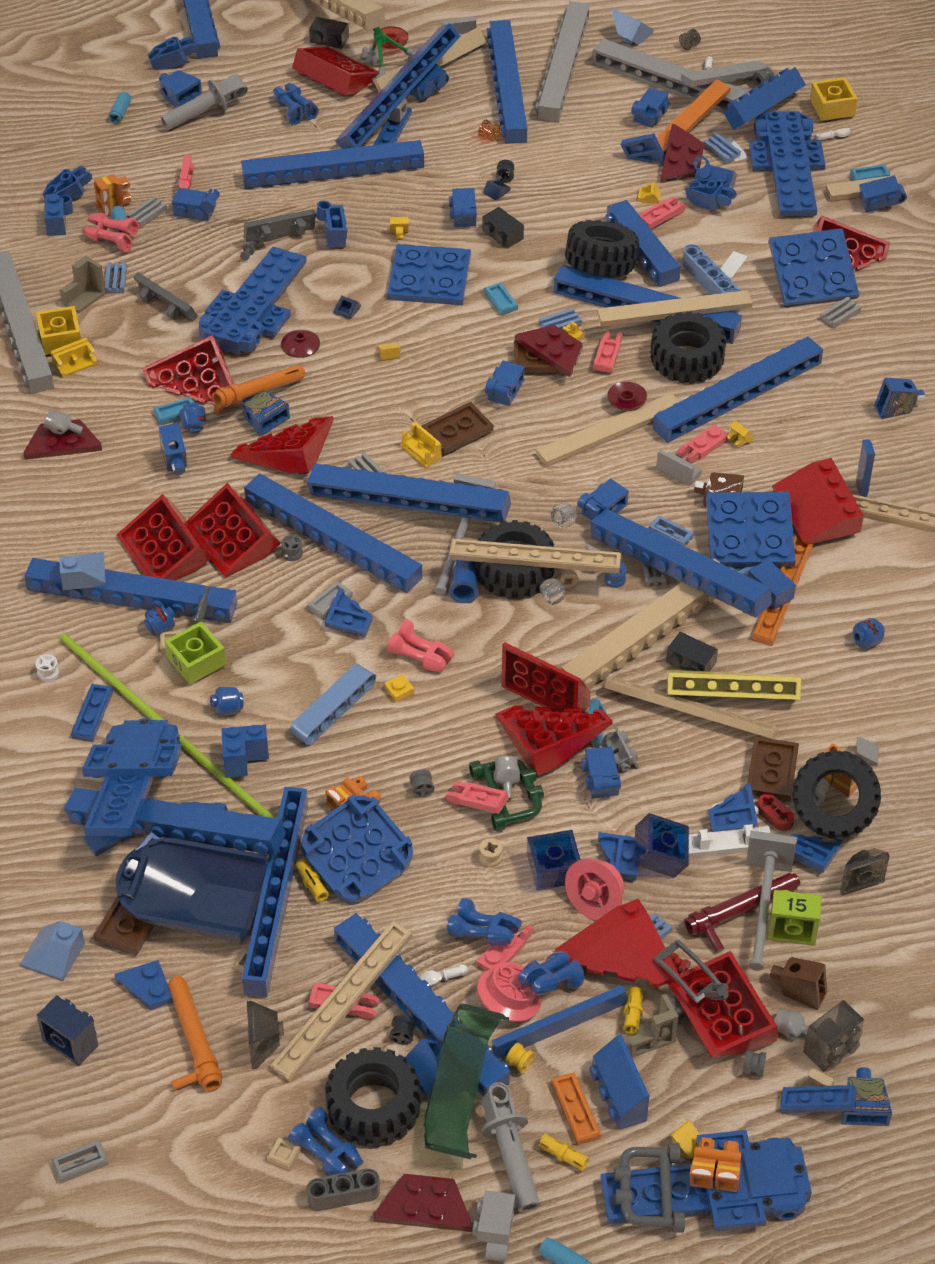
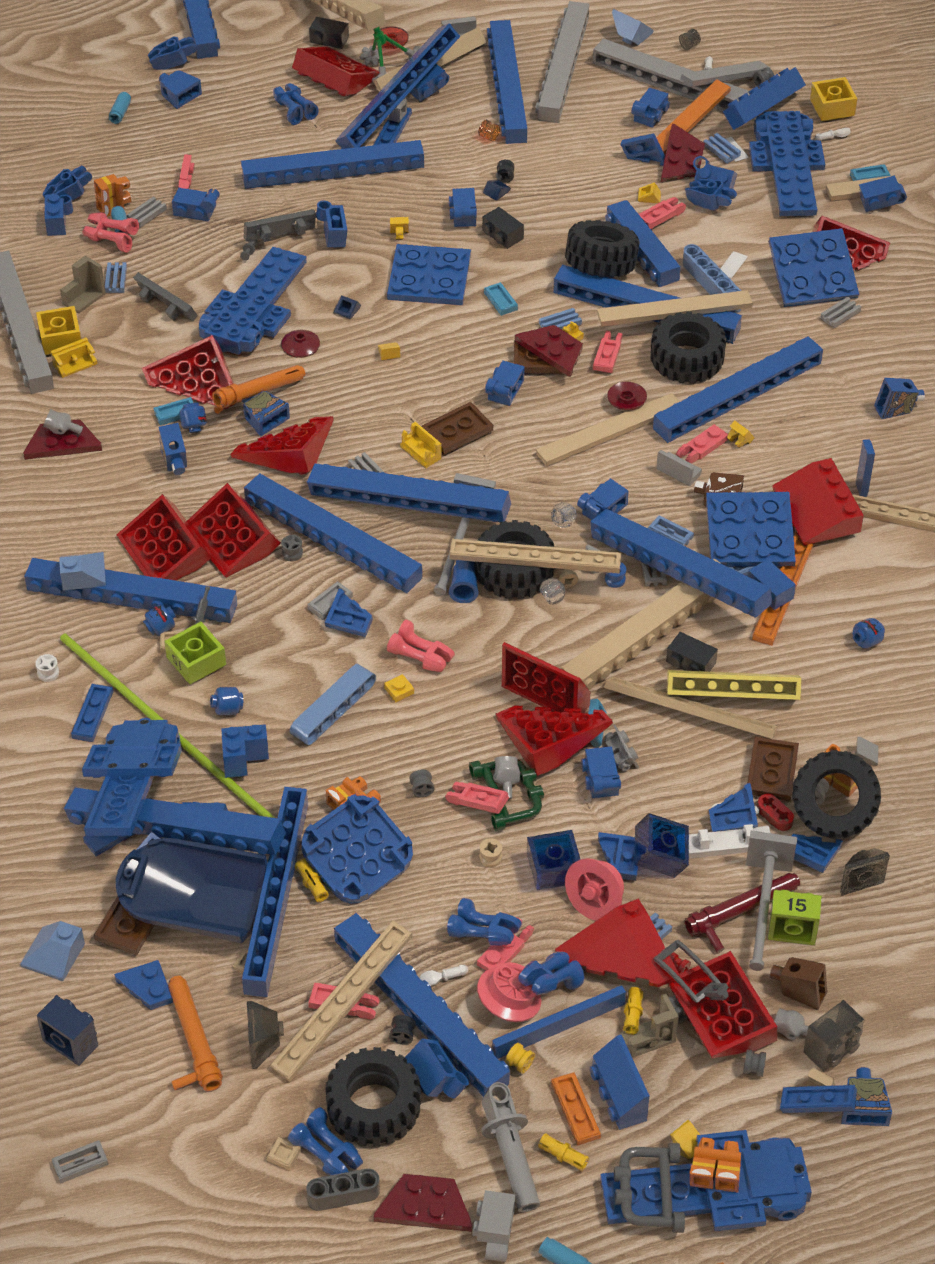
light grey piece [160,74,248,130] -> none
clear green windscreen [423,1003,509,1160] -> none

